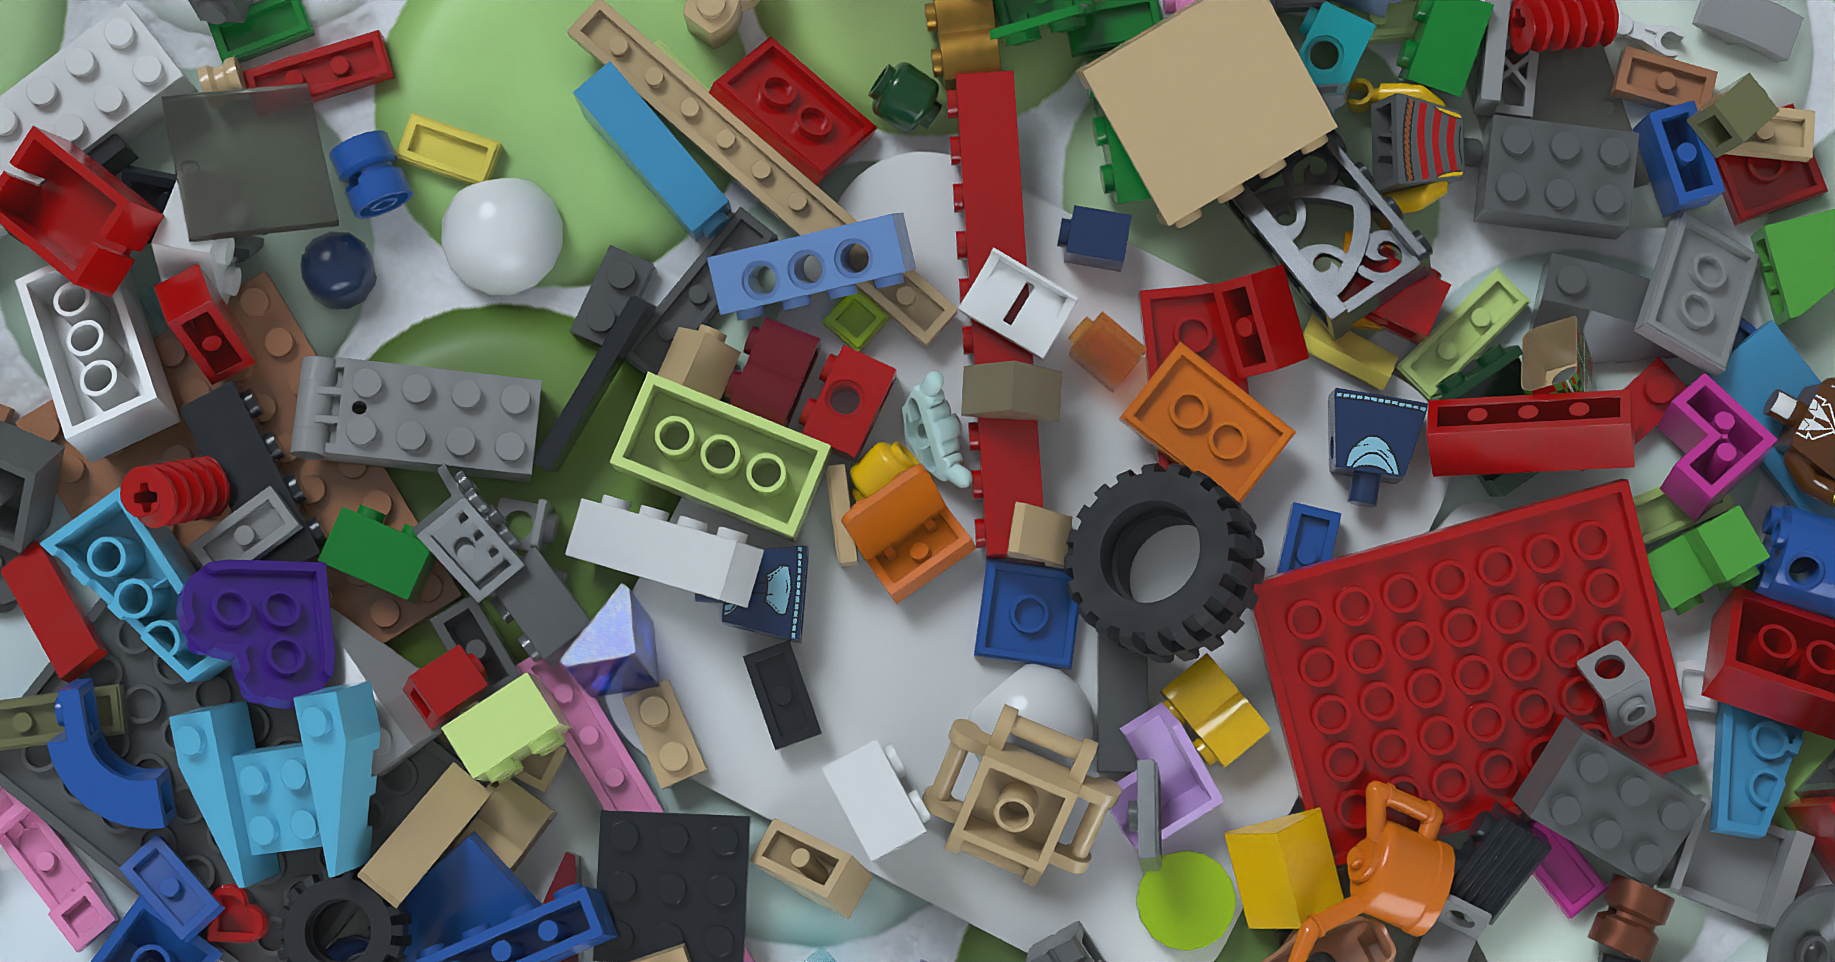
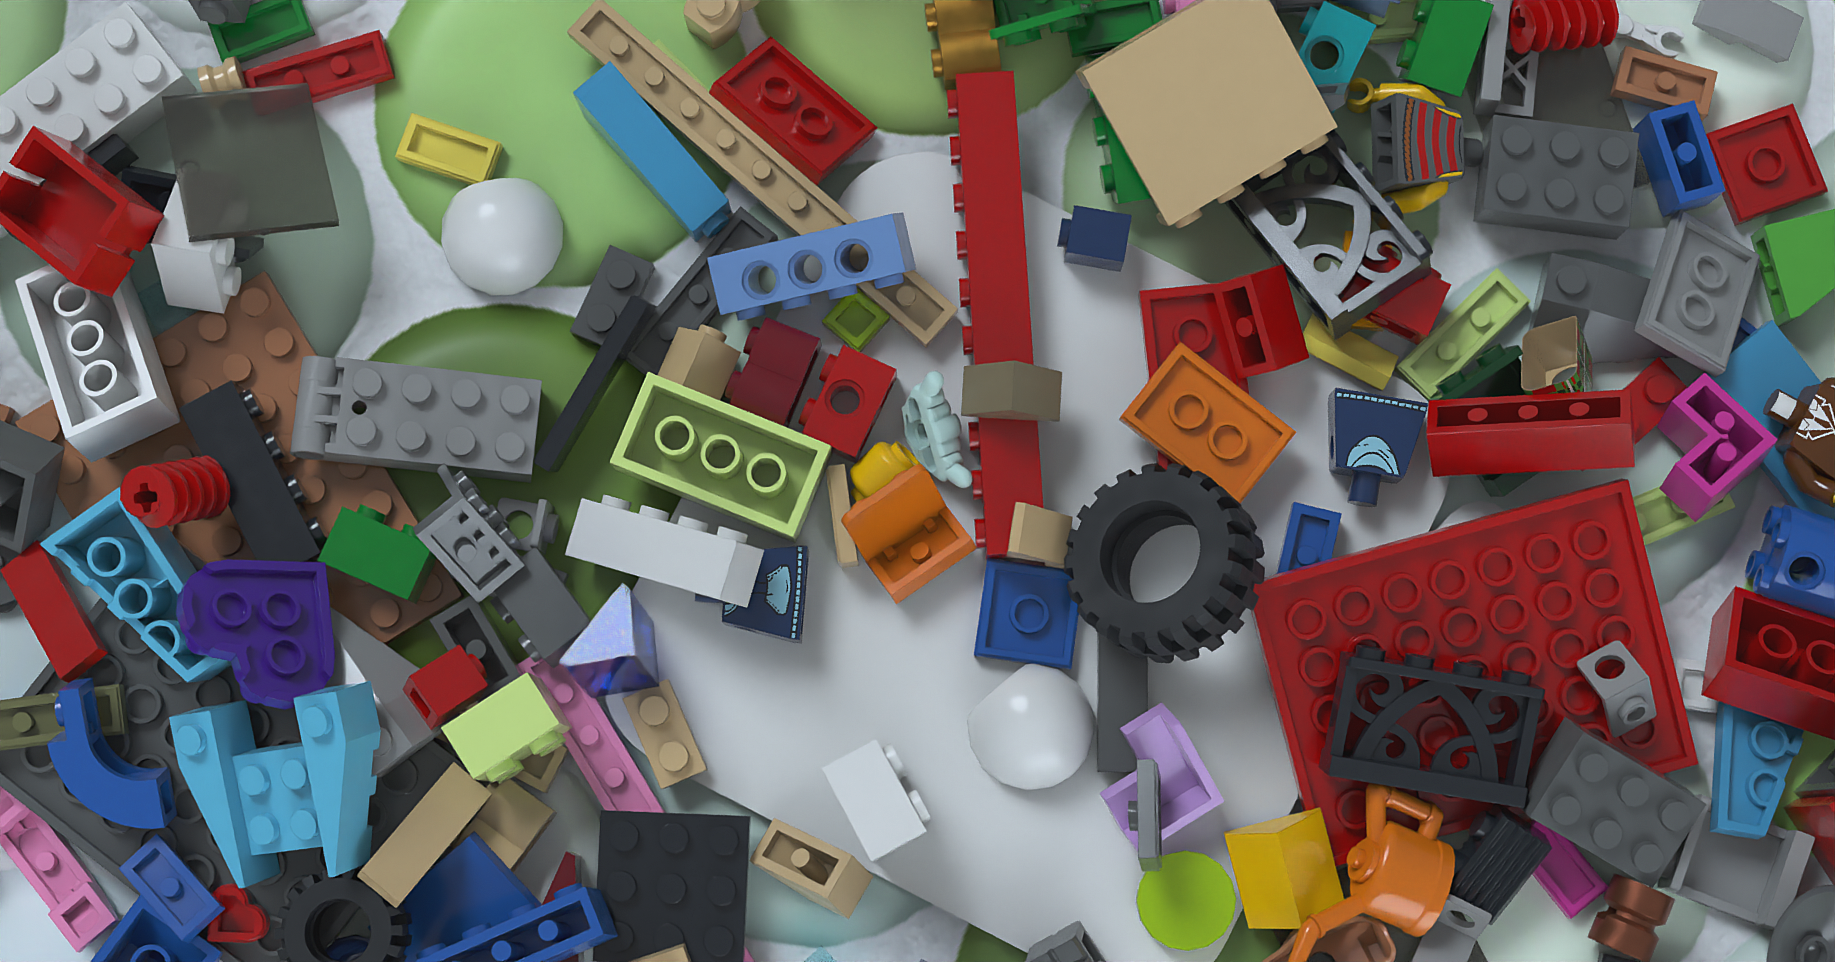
red brick [154,264,256,385] -> none
light grey plate [189,486,303,566] -> none
dark blue hair [300,231,377,309] -> none
blue wheel [329,130,413,219] -> none
black plate [743,640,822,751] -> none
dark green head [868,62,942,133] -> none
tan brick [922,704,1122,887] -> none
white piece [958,247,1079,360] -> none
clear orange brick [1068,311,1147,393] -> none
yellow brick [1160,653,1271,769] -> none
bright green brick [1647,505,1770,615] -> none
olive brick [1686,73,1779,158] -> none
tan plate [1725,107,1815,162] -> none
none -> black fence [1318,645,1545,808]

